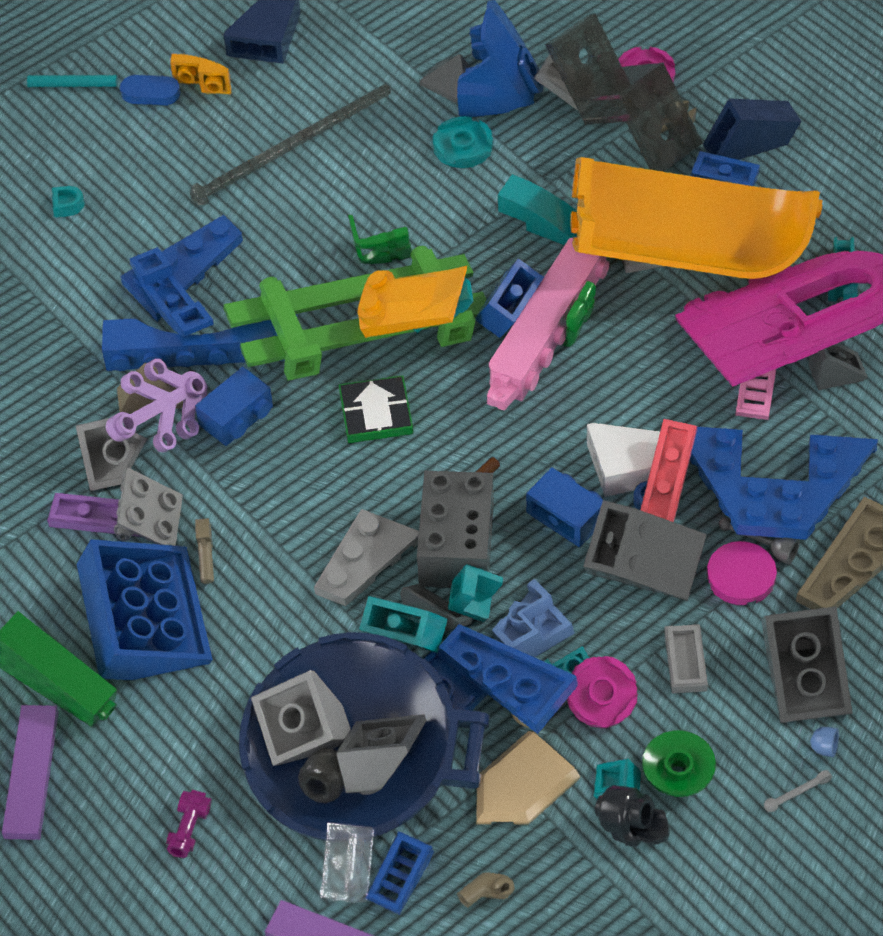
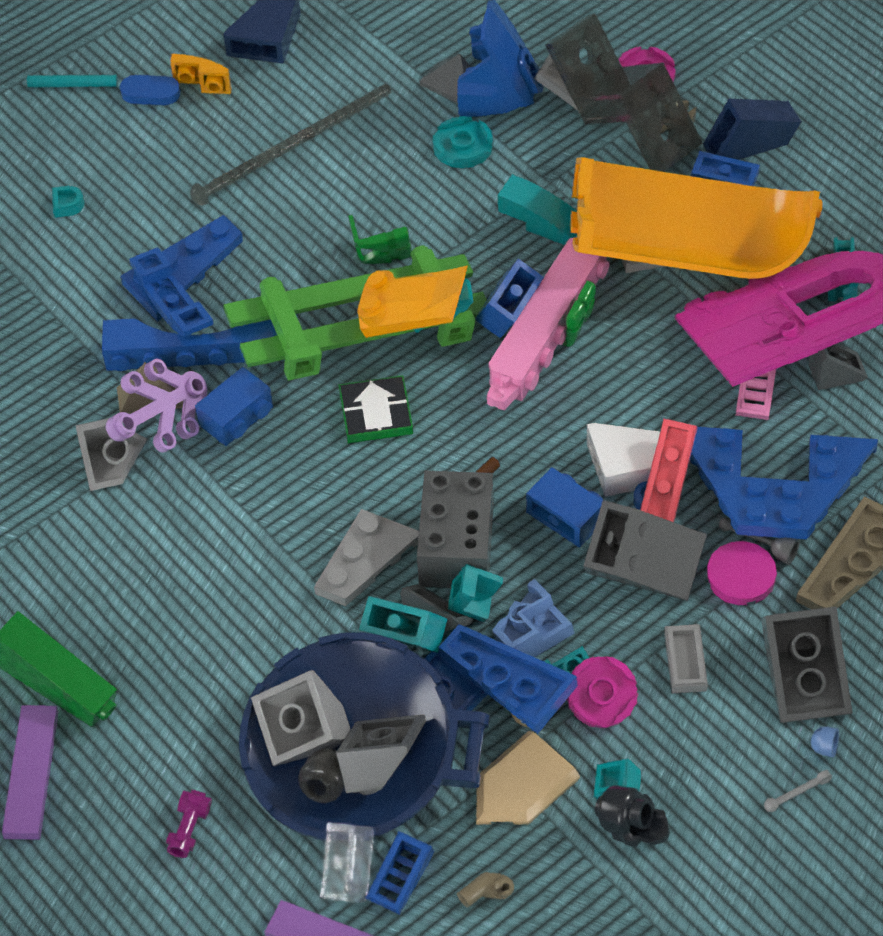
medium lavender tile [47,493,141,537] -> none
blue slope [77,539,213,680] -> none
light grey hinge [114,467,183,546] -> none
dark tan bar [195,518,214,584] -> none
green dish [642,730,716,797] -> none

